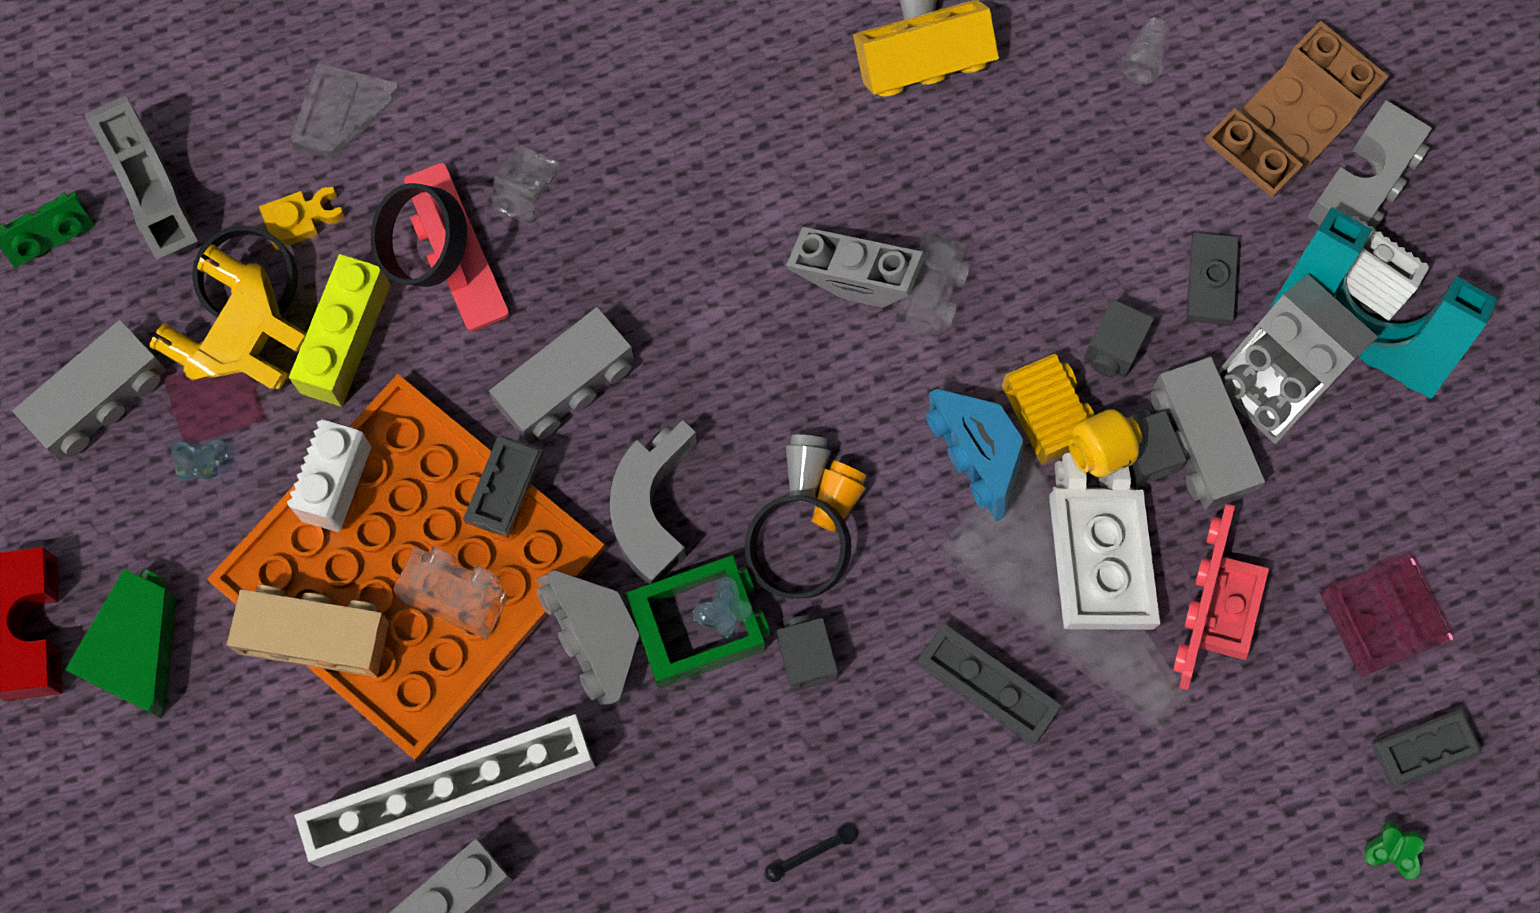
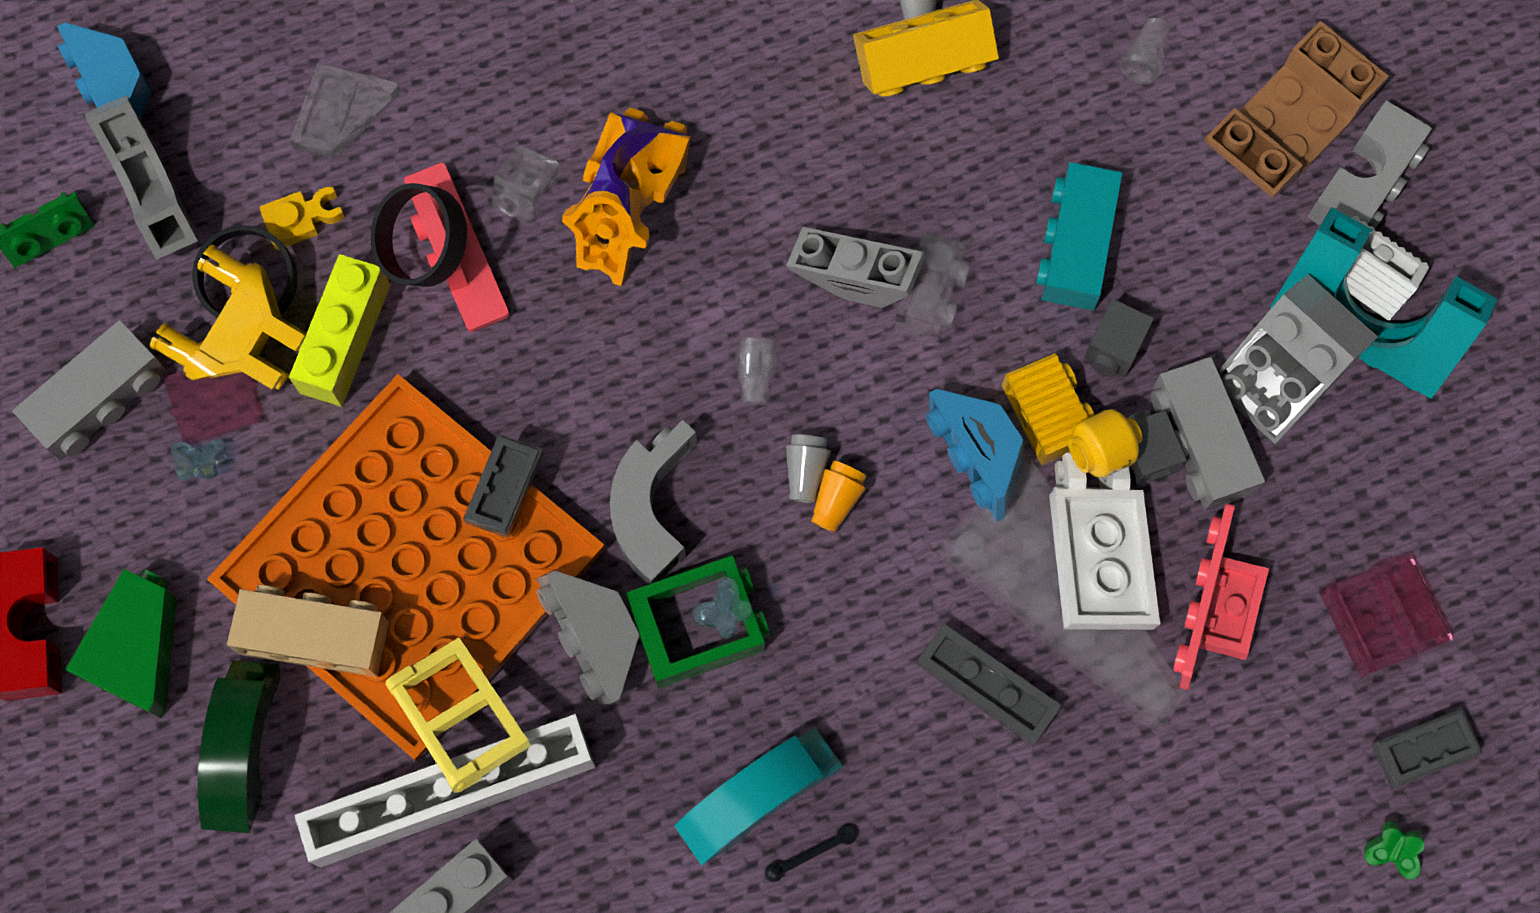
white brick [287,420,372,532] -> none
clear brick [393,547,508,640] -> none
light grey brick [489,307,634,444] -> none
black tyre [745,495,851,599] -> none
dark grey brick [776,615,838,692] -> none
dark grey plate [1186,232,1238,326] -> none
none -> dark azure slope [57,22,152,120]
none -> dark green arch [198,660,280,833]
none -> light yellow window [386,638,531,793]
none -> light orange hips [562,107,691,286]
none -> teal arch [674,728,843,866]
none -> clear cone [735,337,780,405]
none -> teal brick [1036,162,1122,311]

